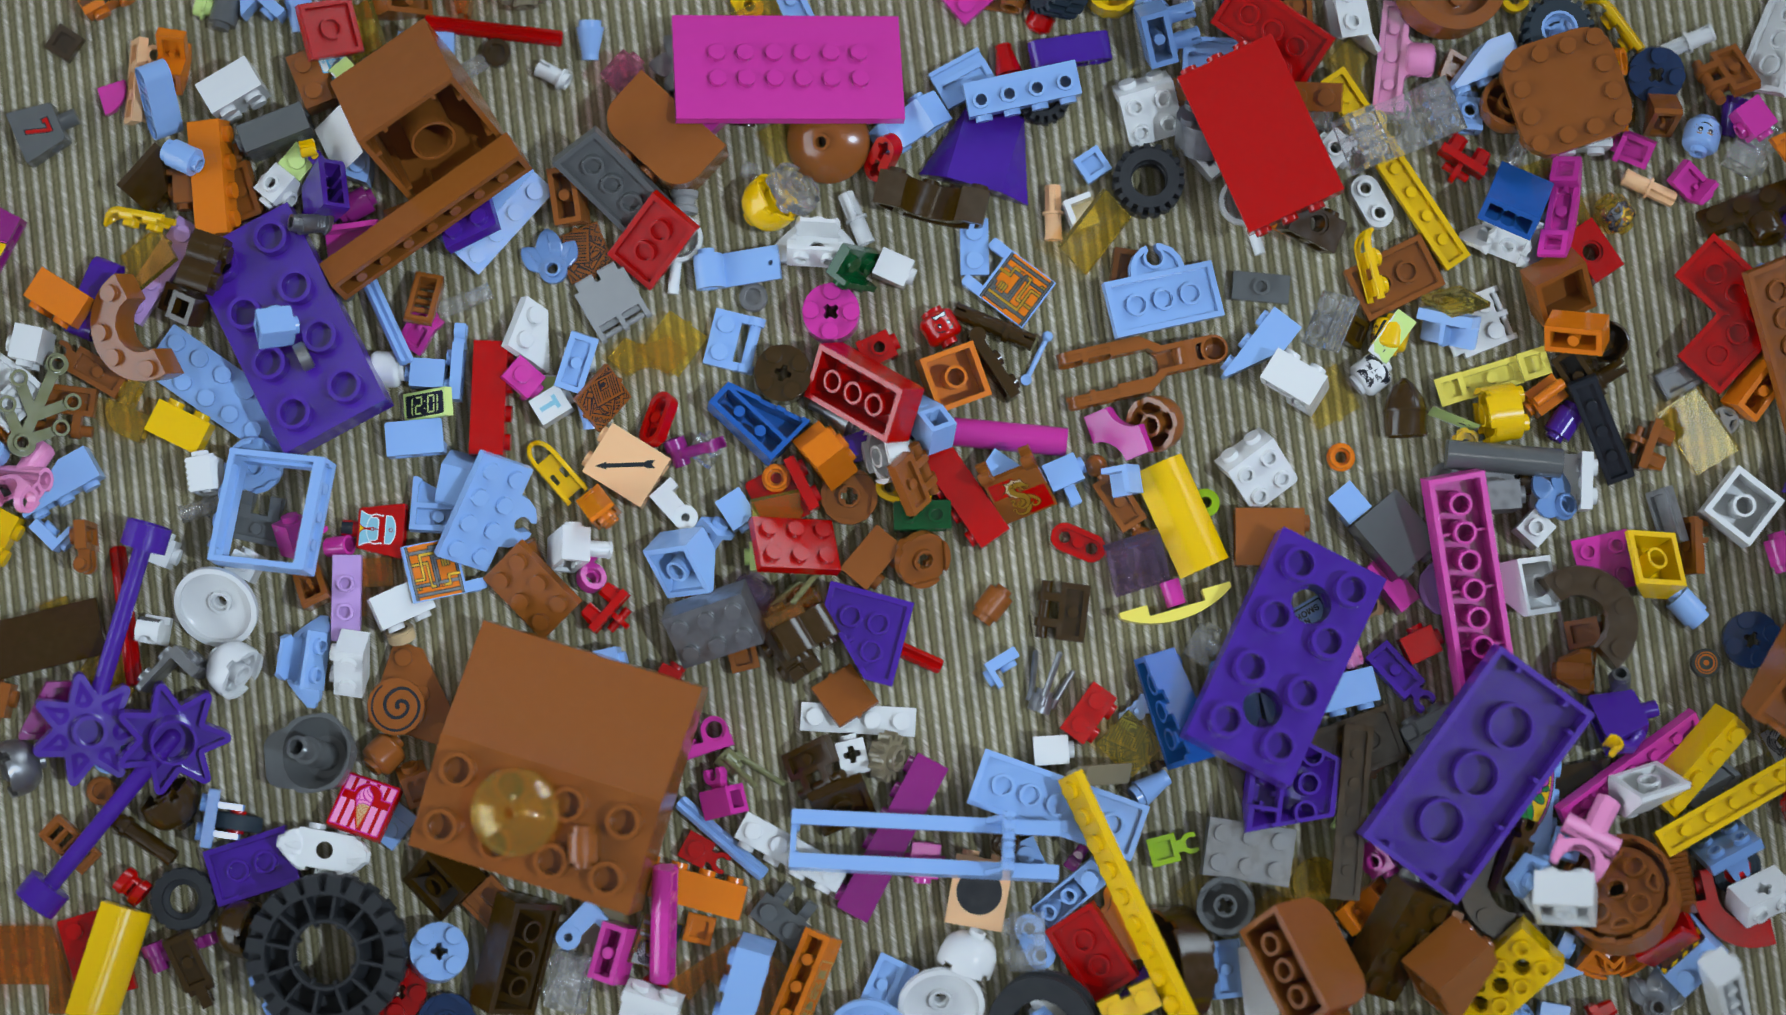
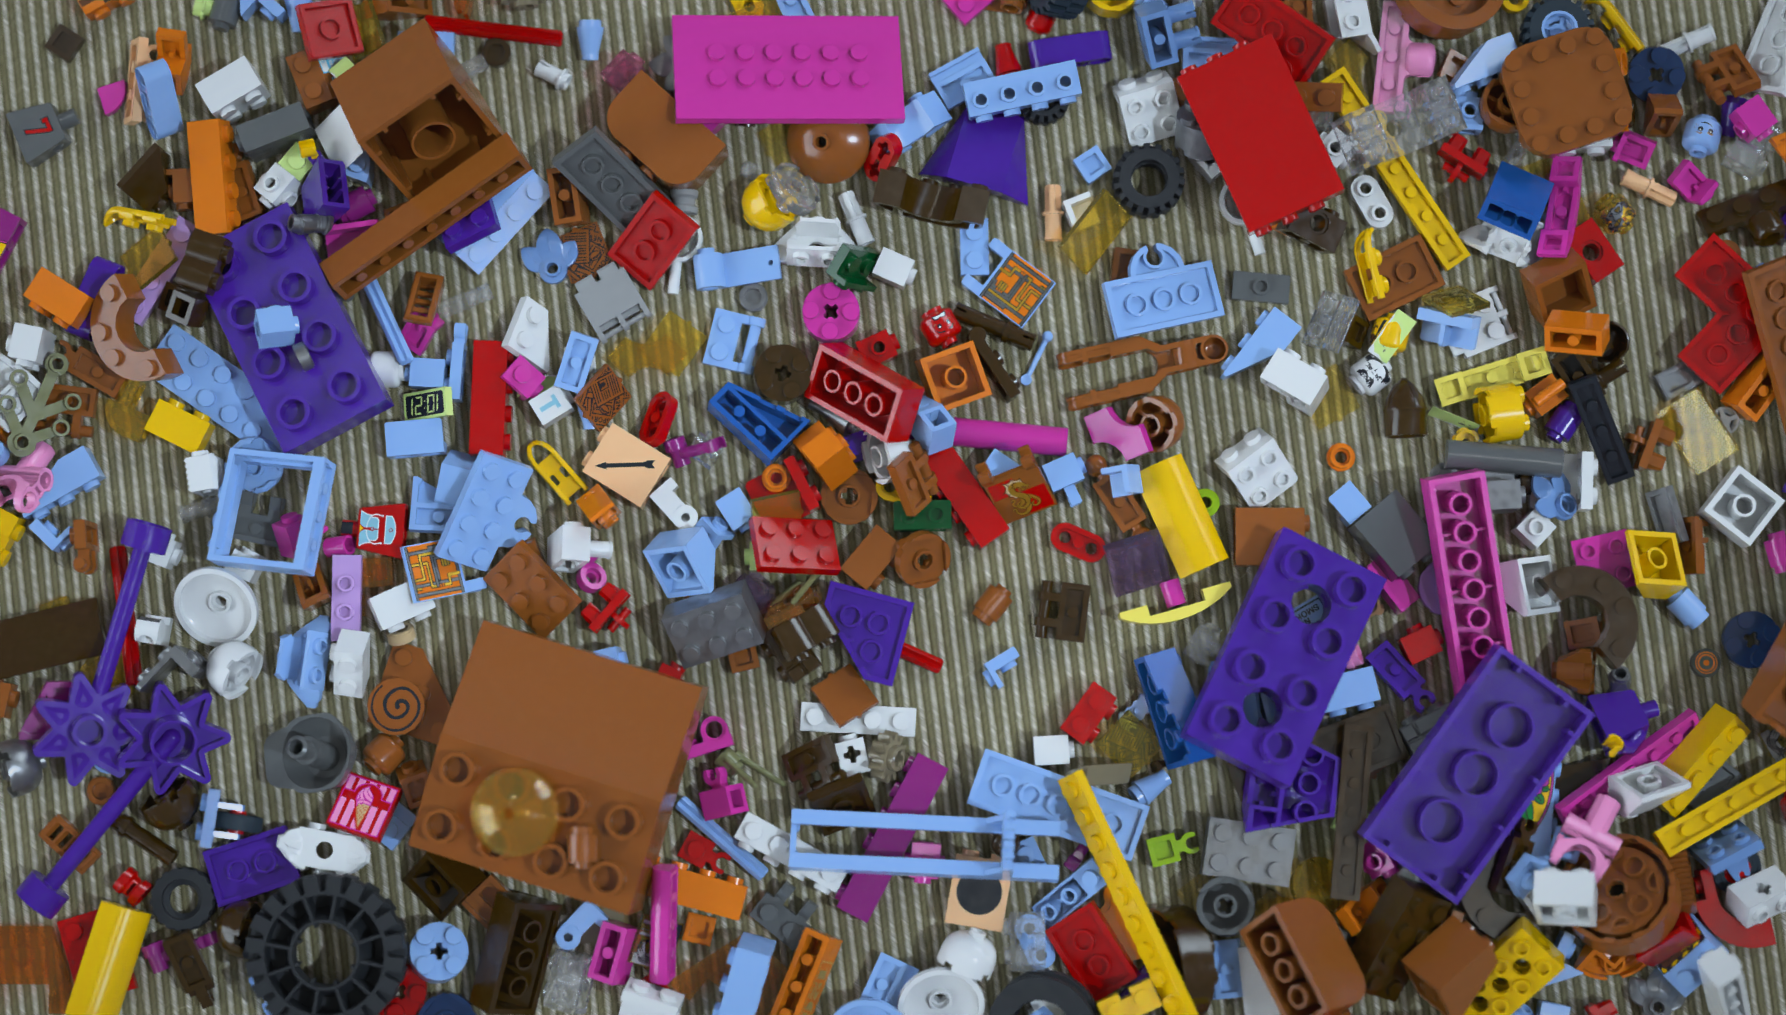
light blue brick [160,139,205,176] -> none
flat silver plant [1025,650,1075,716] -> none

